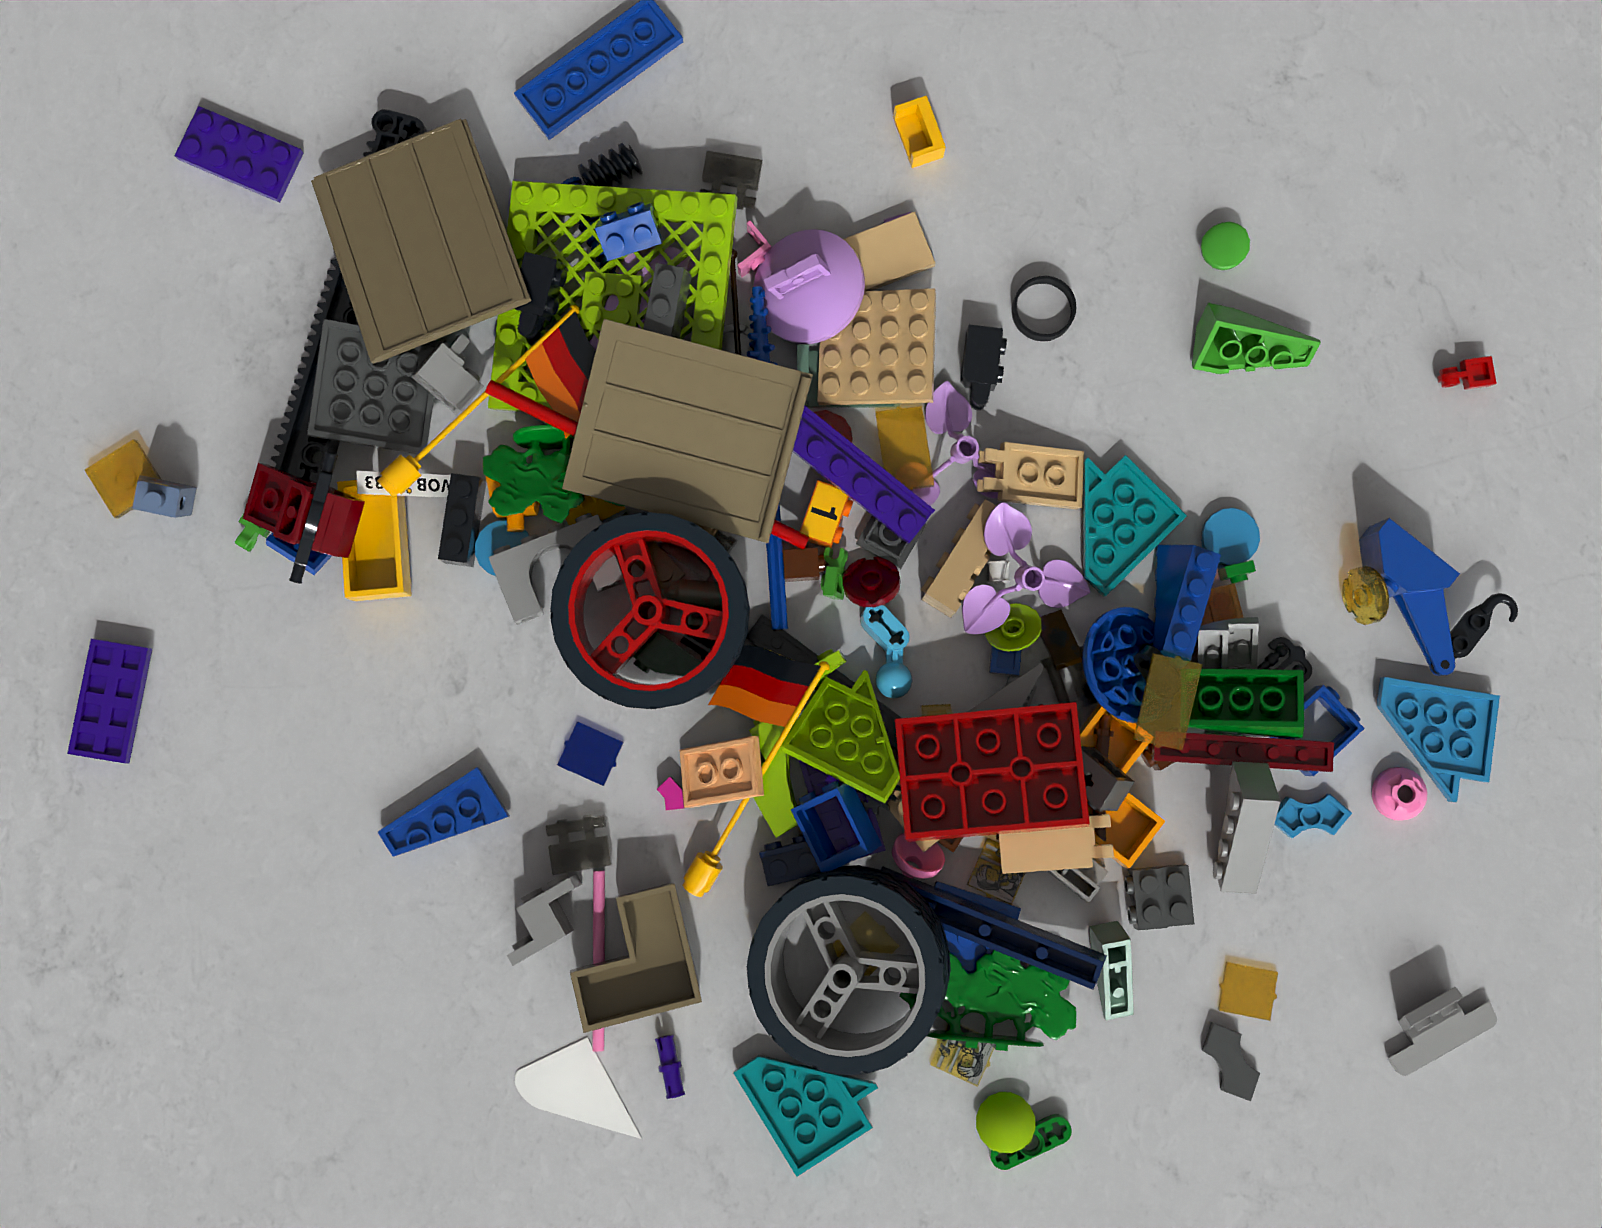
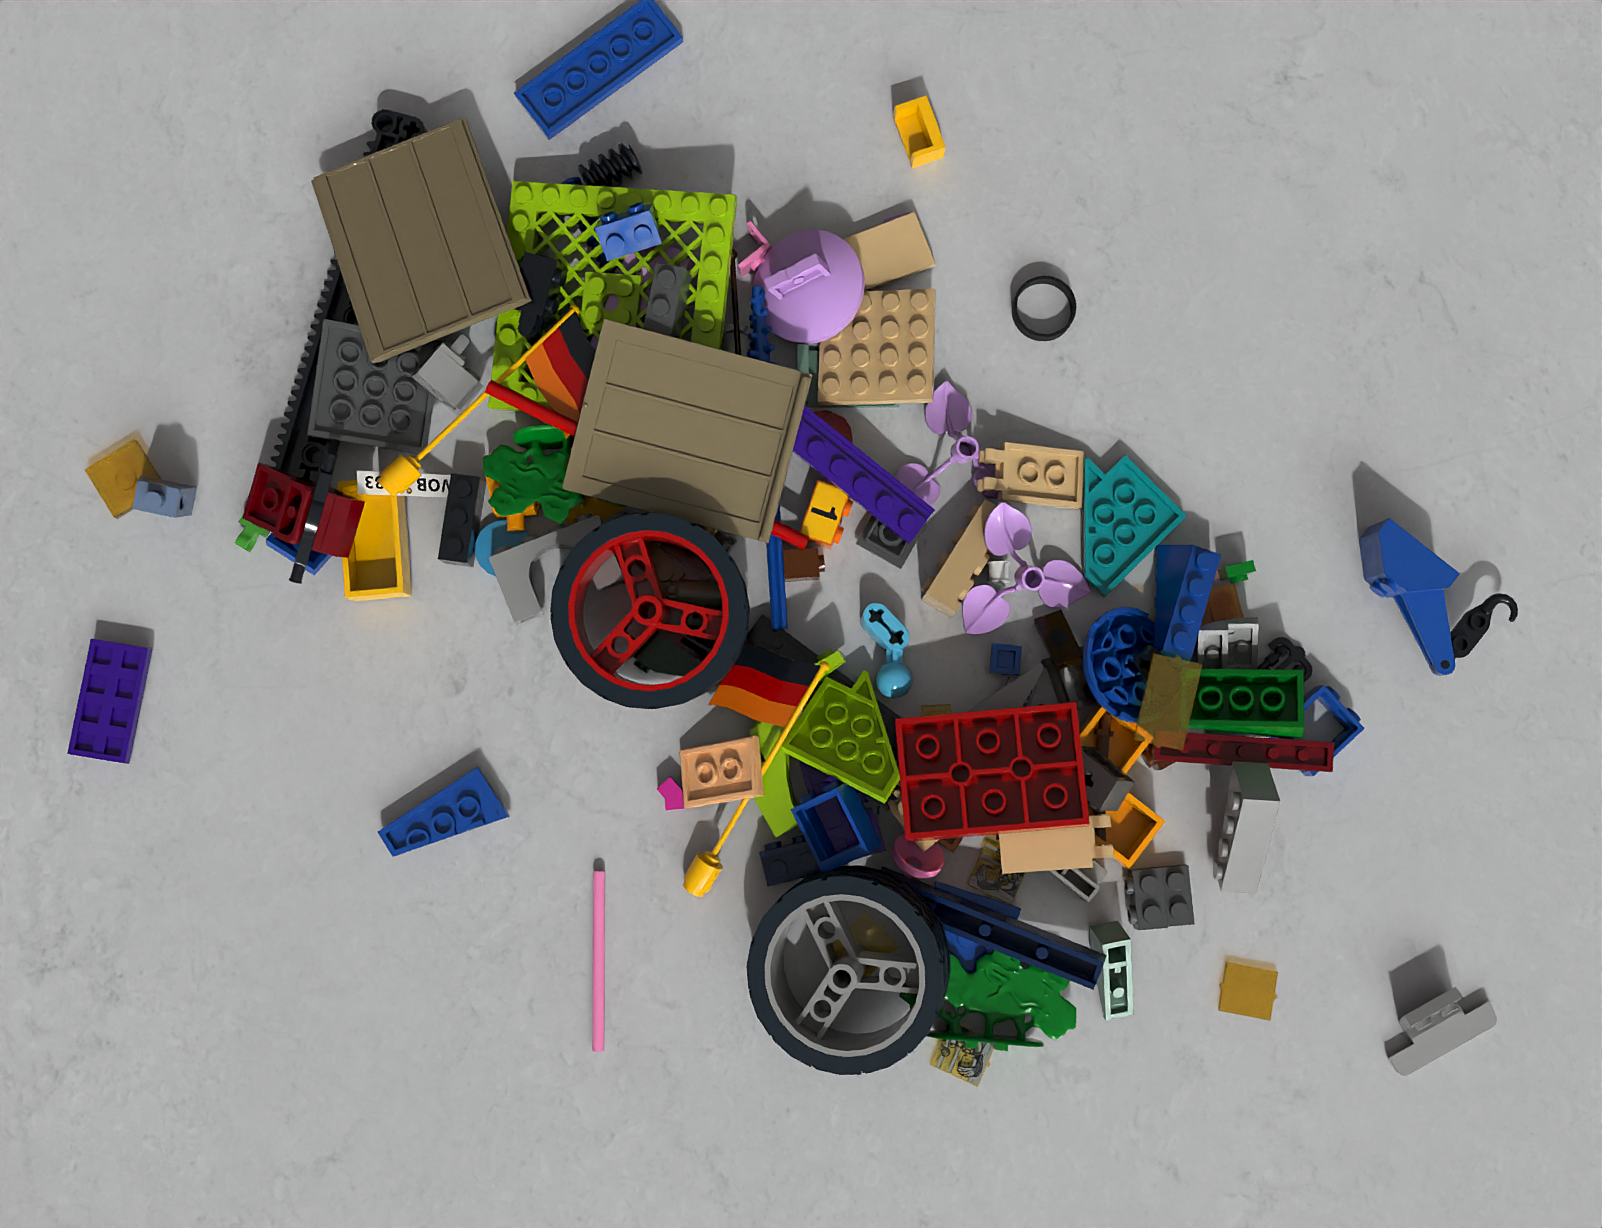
dark purple plate [174,106,304,203] -> none
light grey bracket [507,873,582,966] -> none
white sticker [514,1037,642,1139] -> none
clear smoke plate [546,814,612,875] -> none
clear blue piece [557,721,624,786] -> none
dark tan piece [570,882,702,1033] -> none
dark purple pin [655,1034,685,1099] -> none
clear smoke plate [700,151,763,210] -> none
teal wing [733,1055,878,1177] -> none
bright green plate [821,547,848,600] -> none
dark red tile [842,557,901,607] -> none
clear yellow piece [875,406,934,491] -> none
black hinge [960,324,1007,411] -> none
lime dish [976,1092,1035,1153] -> none
lime dish [984,603,1042,652] -> none
green beam [989,1114,1072,1170] -> none
bright green wedge [1192,303,1321,374] -> none
bright green piece [1201,222,1250,271] -> none
dark azure tile [1201,508,1260,565] -> none
dark grey tile [1202,1022,1260,1101] -> none
dark azure tile [1274,794,1352,838] -> none
clear yellow tile [1342,566,1389,625] -> none
bright pink piece [1372,767,1427,820] -> none
dark azure wing [1376,677,1500,803] -> none
red plate [1437,356,1497,390] -> none

